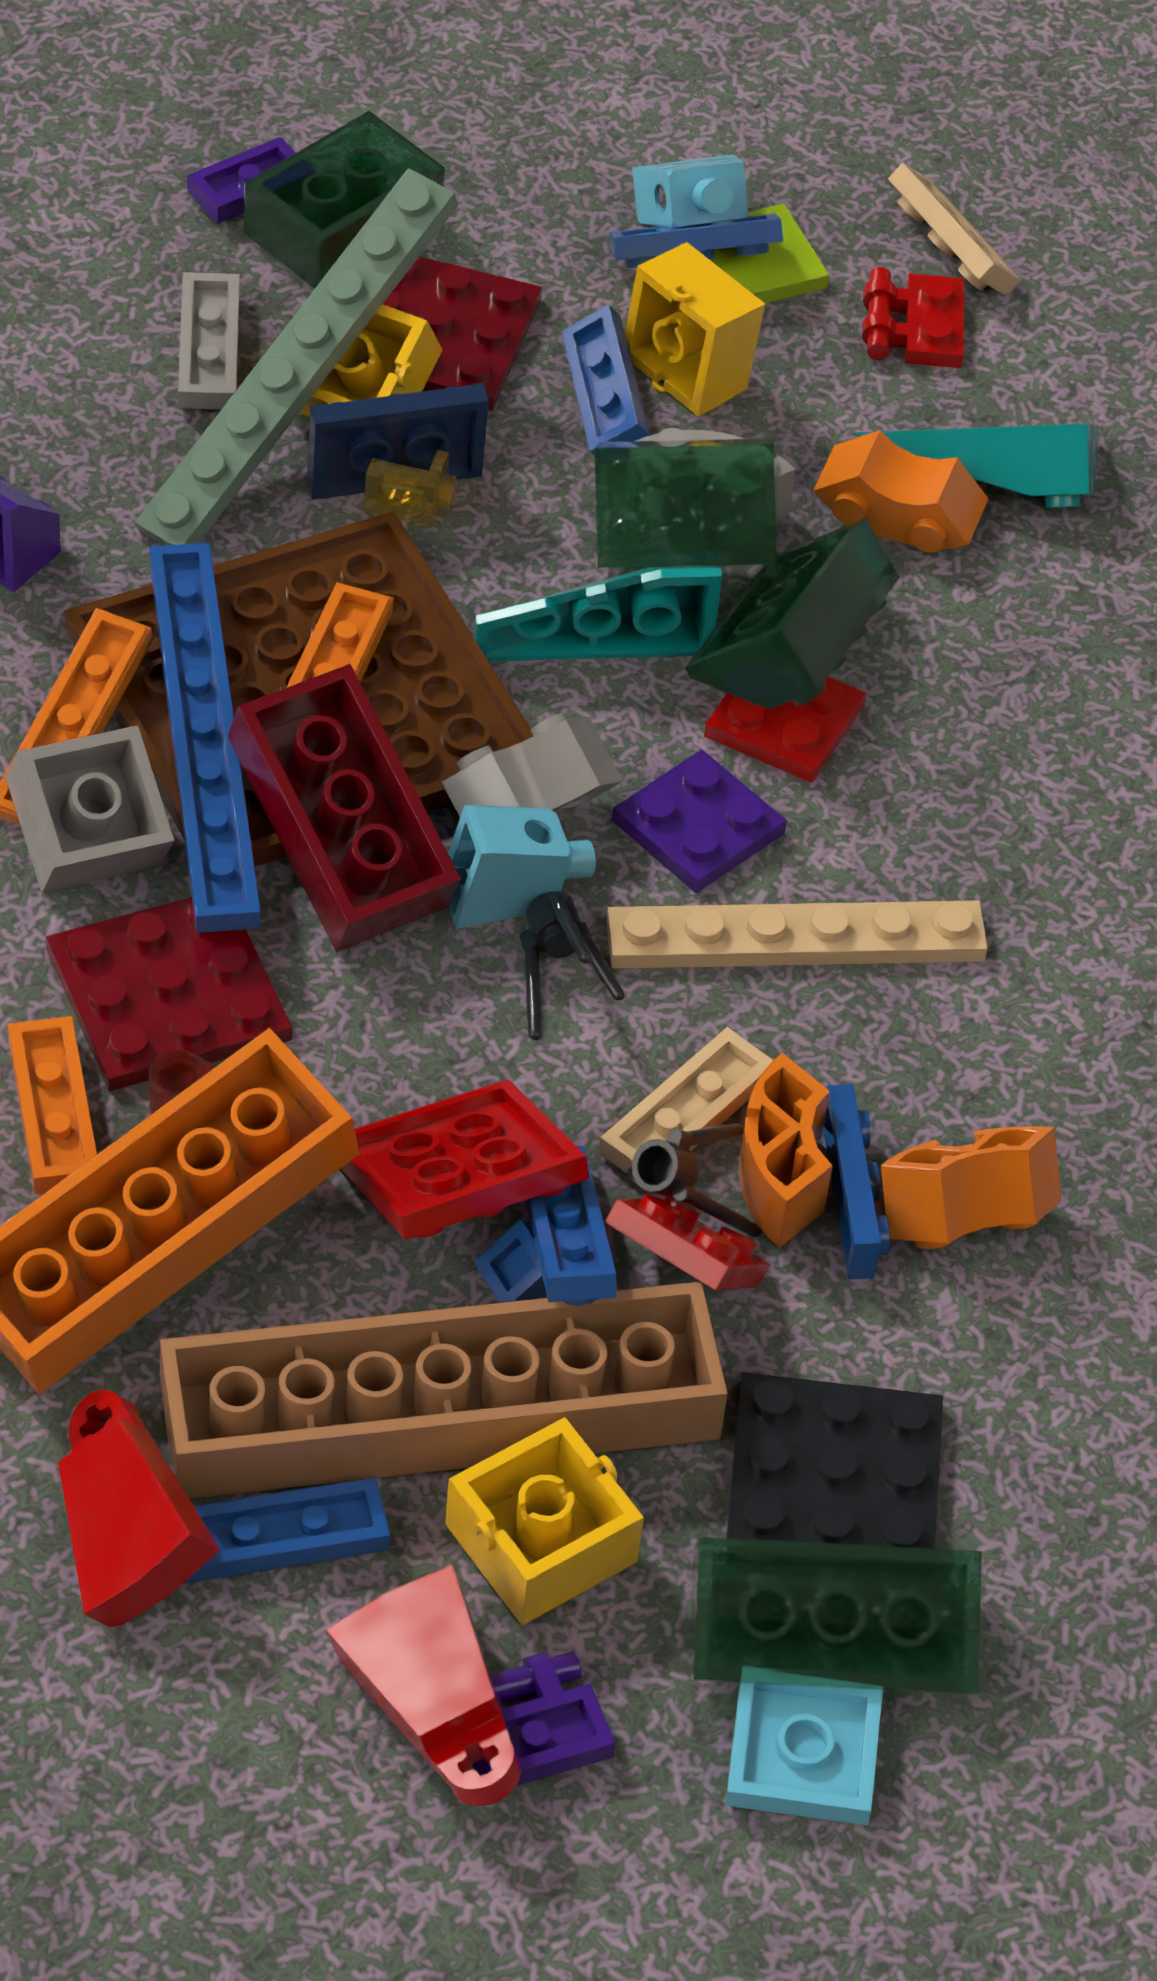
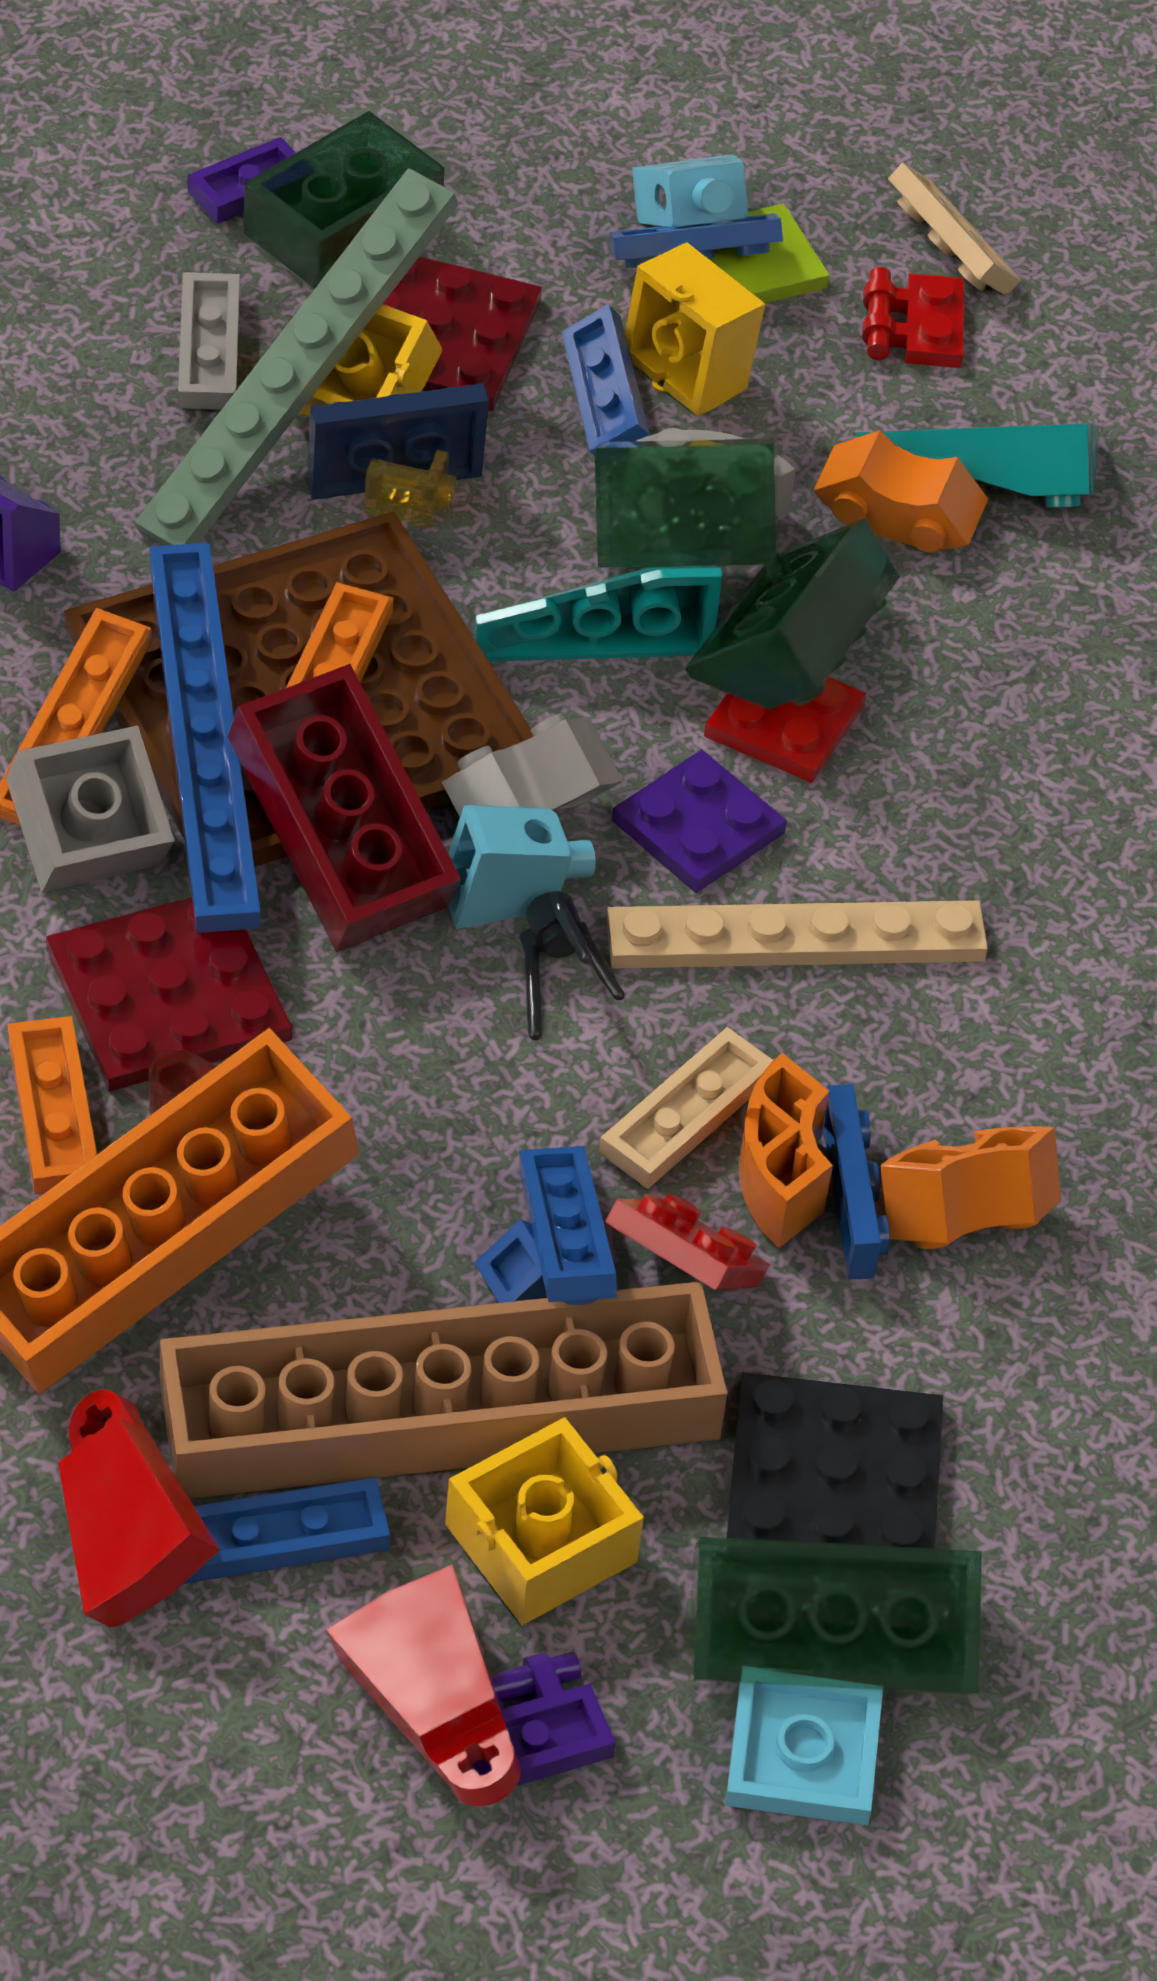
red plate [341,1079,590,1240] -> none
black plant [627,1123,762,1237] -> none

